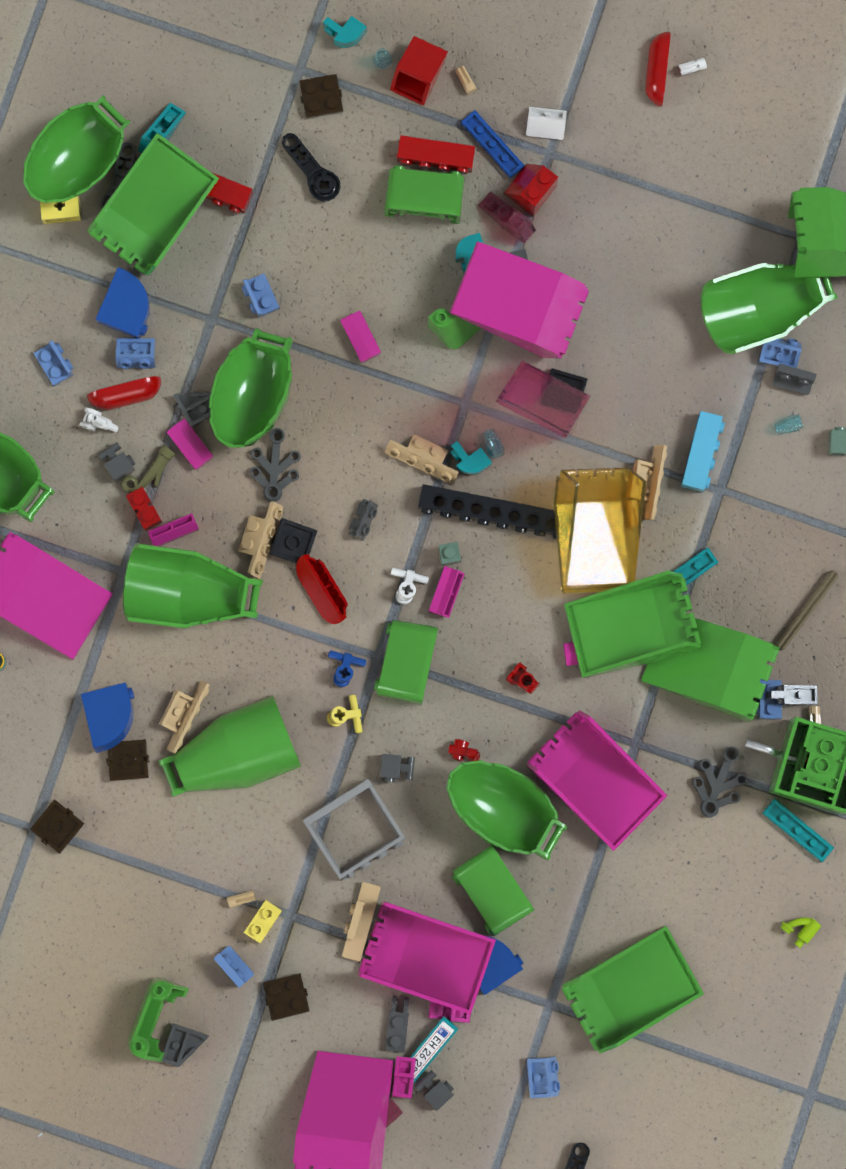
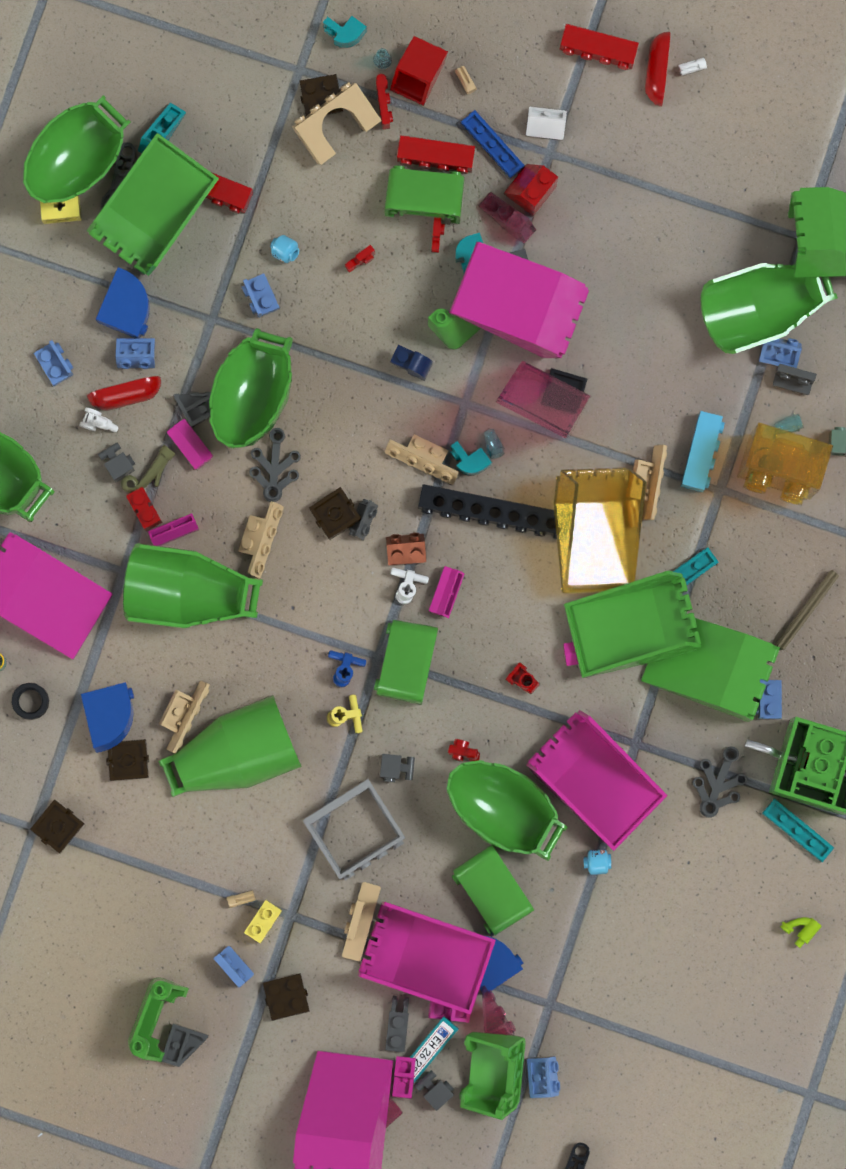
black tile [269,518,318,564] -> none
black beam [282,133,341,202] -> none
red brick [296,554,348,624] -> none
dark pink piece [340,311,381,363] -> none
sand green brick [438,542,461,566] -> none
bright green windscreen [562,926,704,1054] -> none
hinge [766,685,818,705] -> none
tan piece [808,706,821,724] -> none
none -> black tyre [11,683,49,720]
none -> medium azure head [270,235,299,263]
none -> tan arch [292,82,382,165]
none -> dark brown plate [309,487,361,540]
none -> red plate [345,245,375,273]
none -> red hinge [376,73,393,130]
none -> copper bracket [386,532,426,566]
none -> dark blue brick [390,345,433,381]
none -> red plate [431,217,445,253]
none -> bright green windscreen [459,1032,525,1120]
none -> clear pink slope [482,985,516,1035]
none -> red brick [560,24,639,70]
none -> medium azure head [584,849,611,875]
none -> clear yellow brick [737,422,833,505]

